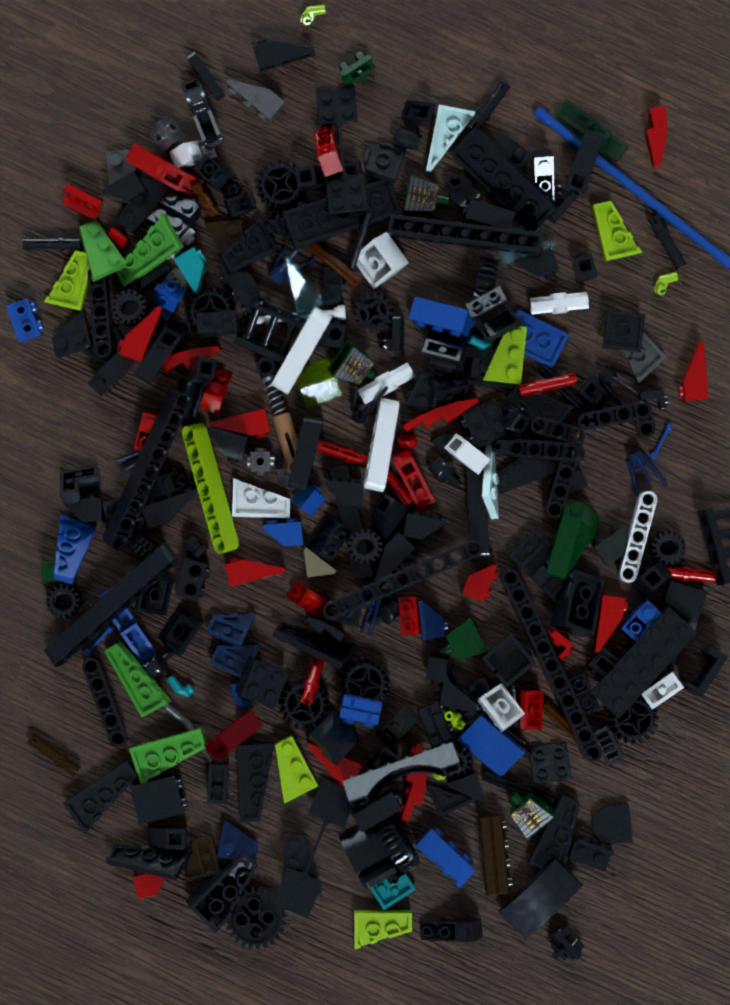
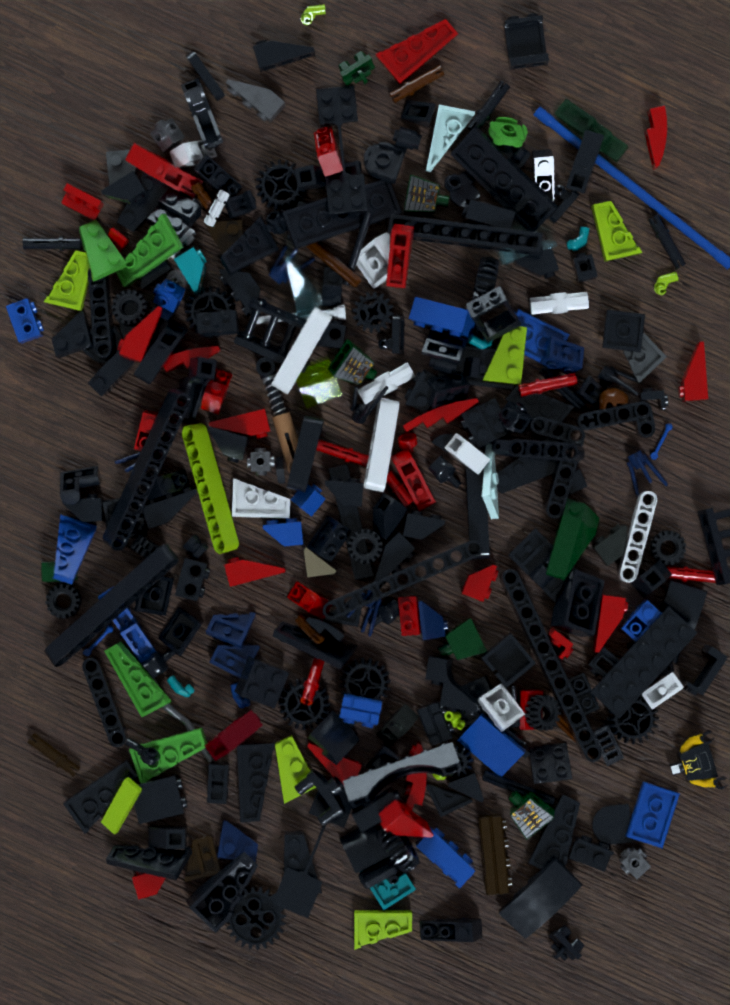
none -> lime tile [101,777,142,834]
none -> black plate [125,738,160,765]
none -> white axle [204,190,230,227]
none -> black connector [294,769,346,826]
none -> reddish brown axle [295,615,325,645]
none -> red wing [375,19,458,84]
none -> red slope [379,800,434,838]
none -> red slope [386,224,414,289]
none -> reddish brown pin [389,65,445,103]
none -> bright green plate [488,117,528,148]
none -> black panel [504,13,549,70]
none -> black tyre [525,695,561,731]
none -> dark blue bracket [540,336,584,374]
none -> teal arm [567,227,590,251]
none -> reddish brown hair [599,388,628,409]
none -> flat silver brick [619,847,651,879]
none -> blue tile [626,781,680,849]
none -> torso [669,730,728,789]

